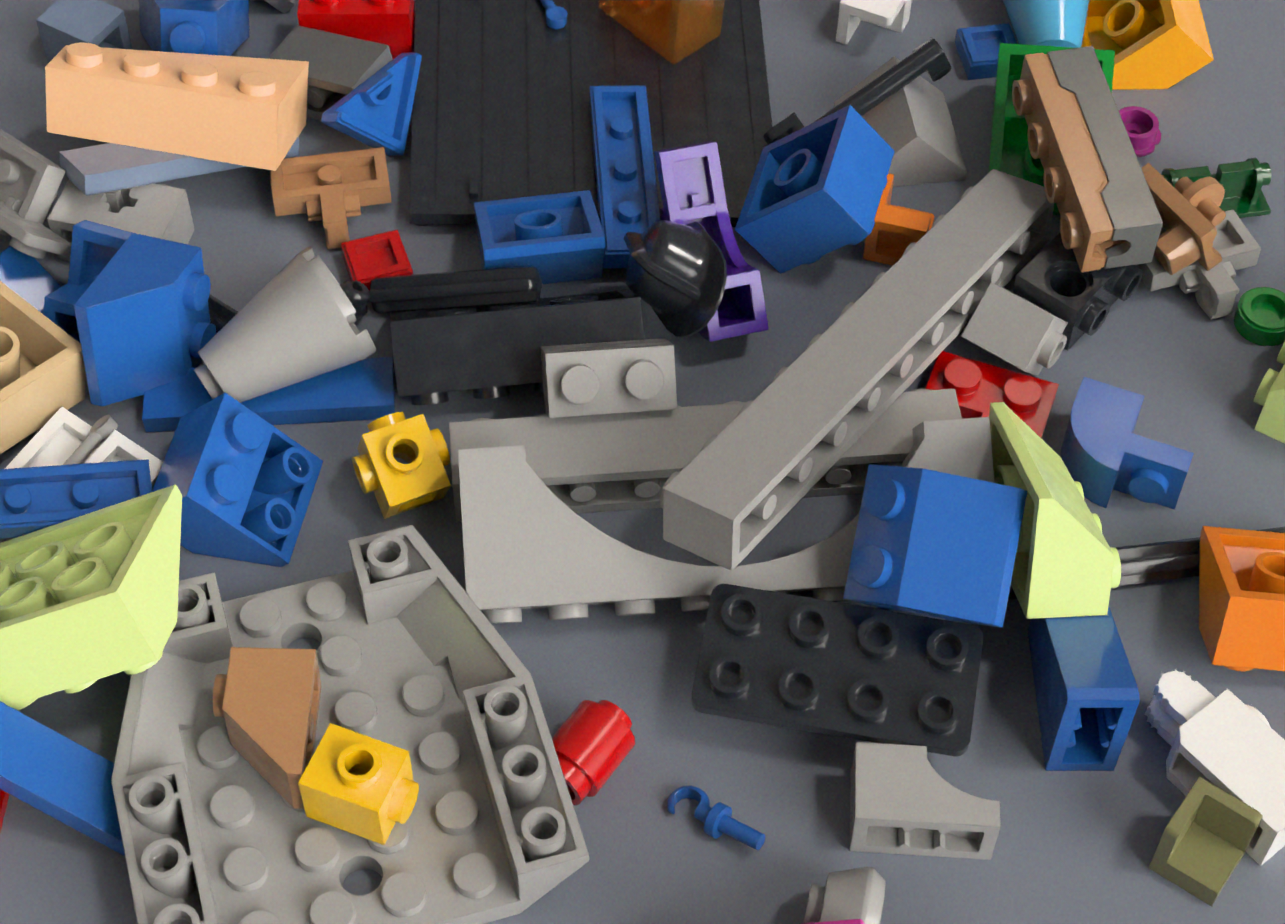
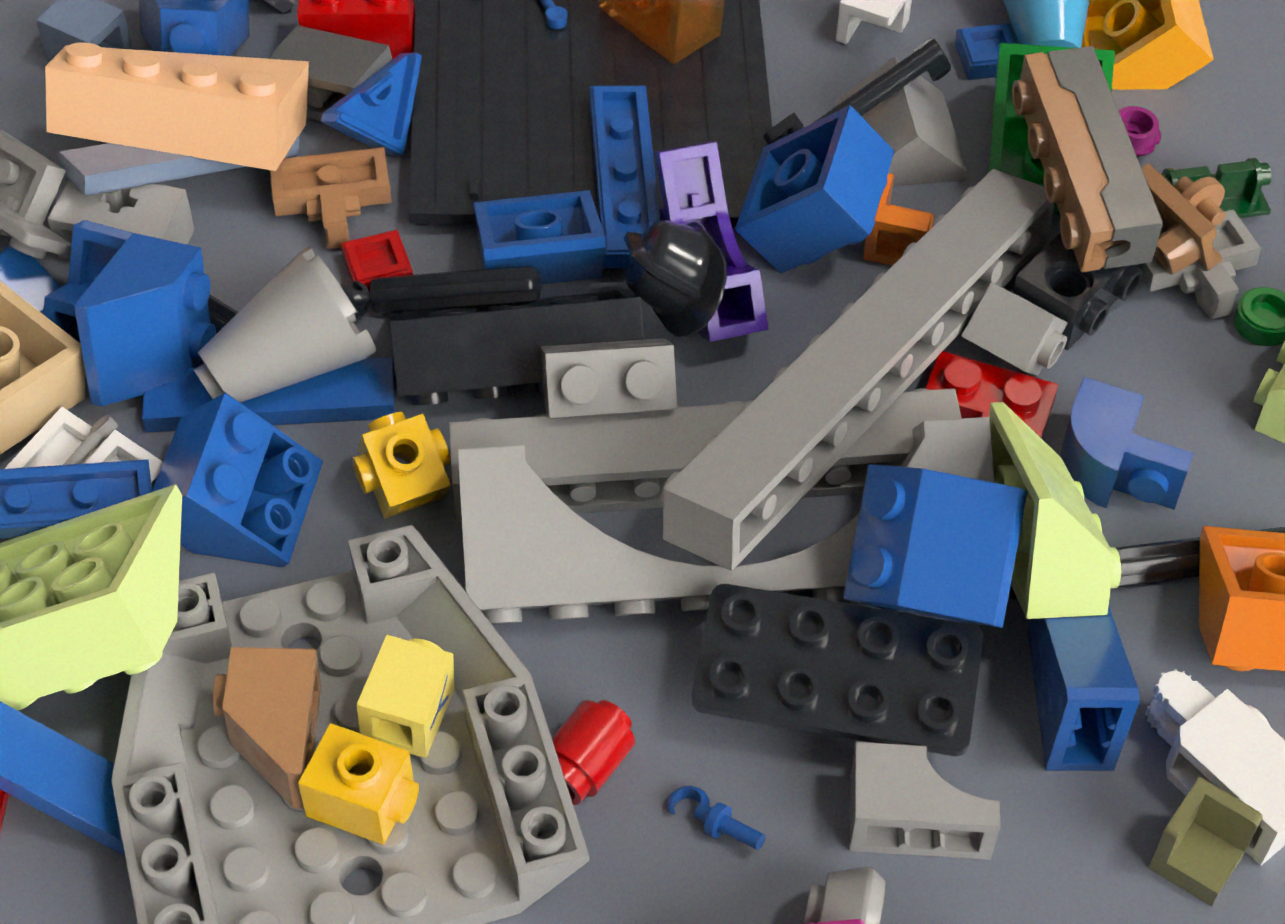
none -> light yellow brick [357,635,455,758]

